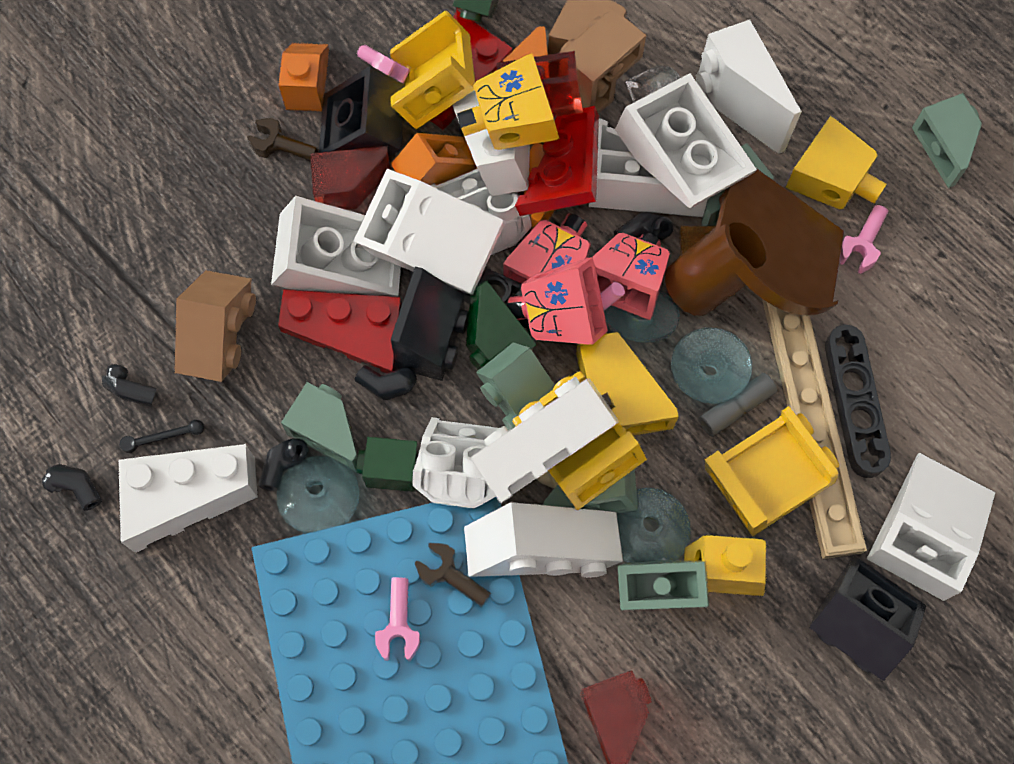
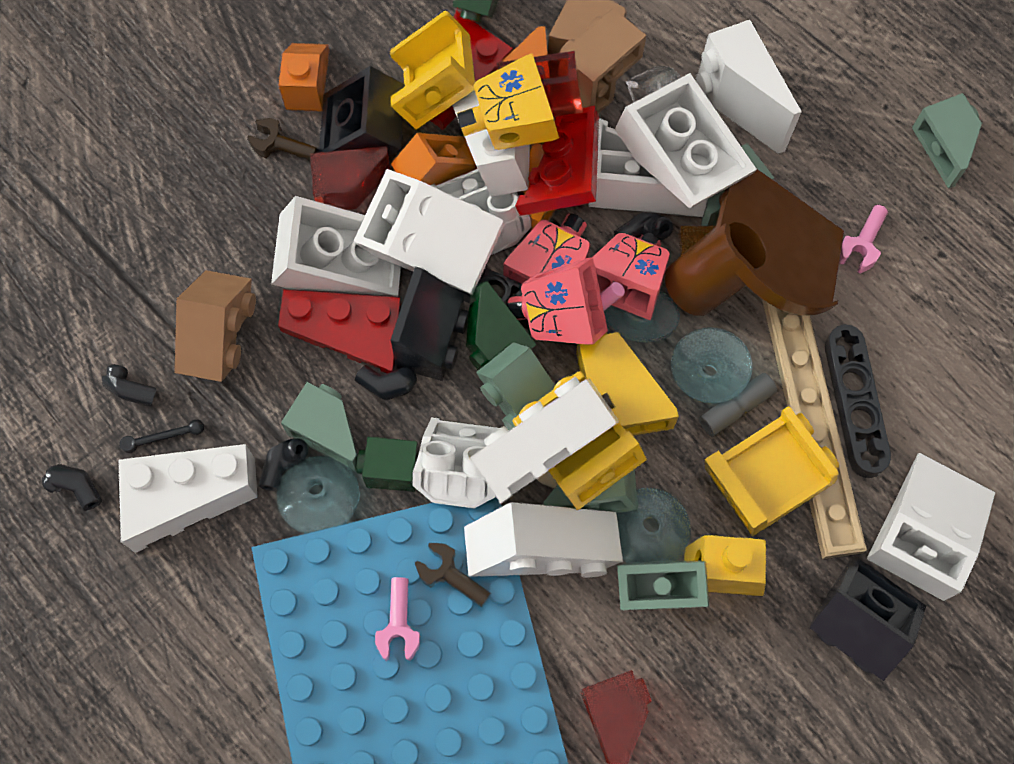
bright pink bar [358,45,410,83] -> none
yellow torso [786,116,887,209] -> none

